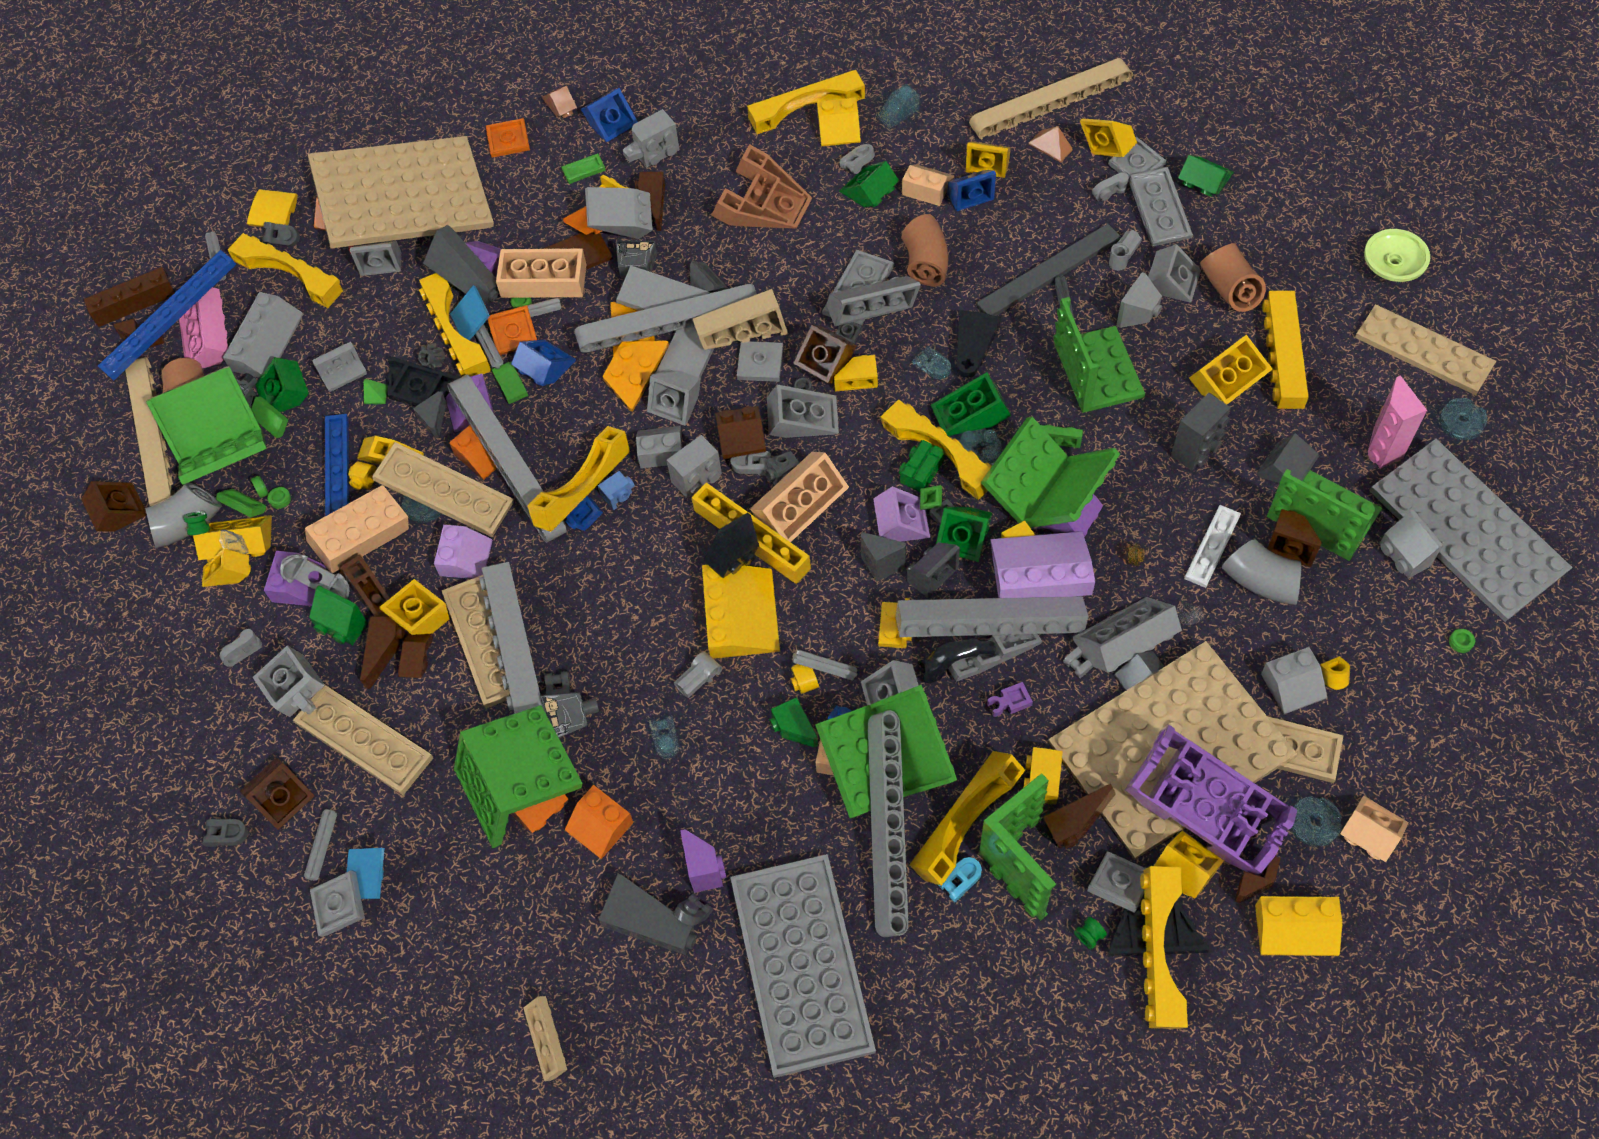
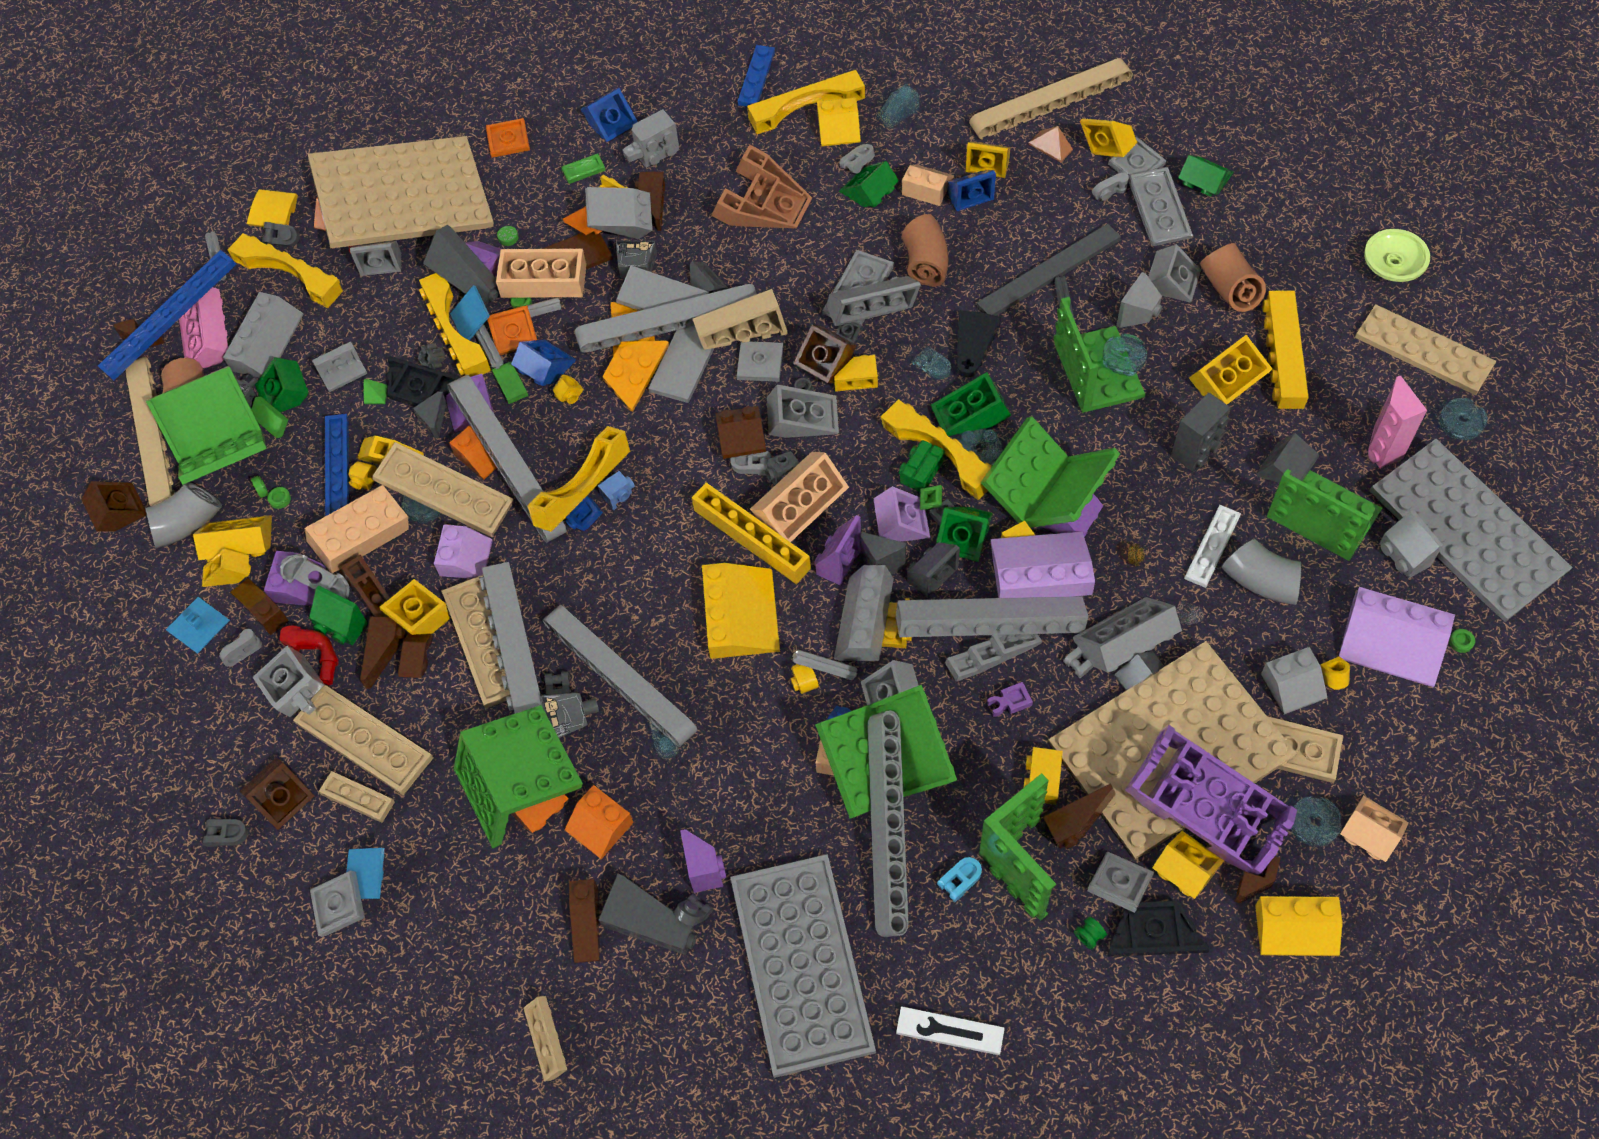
reddish brown slope [84,266,175,327] -> none
green wheel [183,511,210,535] -> none
bright green tile [216,489,266,517] -> none
clear slope [219,530,249,554] -> none
light grey axle [304,809,337,881] -> none
nougat slope [542,86,577,118] -> none
light grey slope [636,426,683,468] -> none
light grey slope [647,371,701,426] -> none
light grey brick [667,435,722,499] -> none
light grey piece [674,652,722,698] -> none
black slope [704,512,759,578] -> none
green slope [769,697,818,747] -> none
yellow arch [910,751,1025,886] -> none
black piece [918,639,996,683] -> none
bright green plate [1041,425,1083,448] -> none
light grey piece [1109,230,1142,271] -> none
yellow arch [1140,866,1188,1029] -> none
reddish brown slope [1267,509,1322,568] -> none
none -> dark azure piece [166,597,230,654]
none -> reddish brown slope [230,578,288,636]
none -> red piece [280,626,339,685]
none -> tan plate [319,771,395,823]
none -> bright green tile [497,226,519,246]
none -> light grey beam [542,605,698,747]
none -> yellow plate [553,375,584,404]
none -> reddish brown slope [569,879,600,963]
none -> blue plate [738,45,775,107]
none -> medium lavender slope [814,515,861,585]
none -> light grey slope [834,565,894,661]
none -> white tile [896,1007,1004,1055]
none -> clear light blue plate [1103,334,1147,376]
none -> lavender slope [1338,587,1455,687]

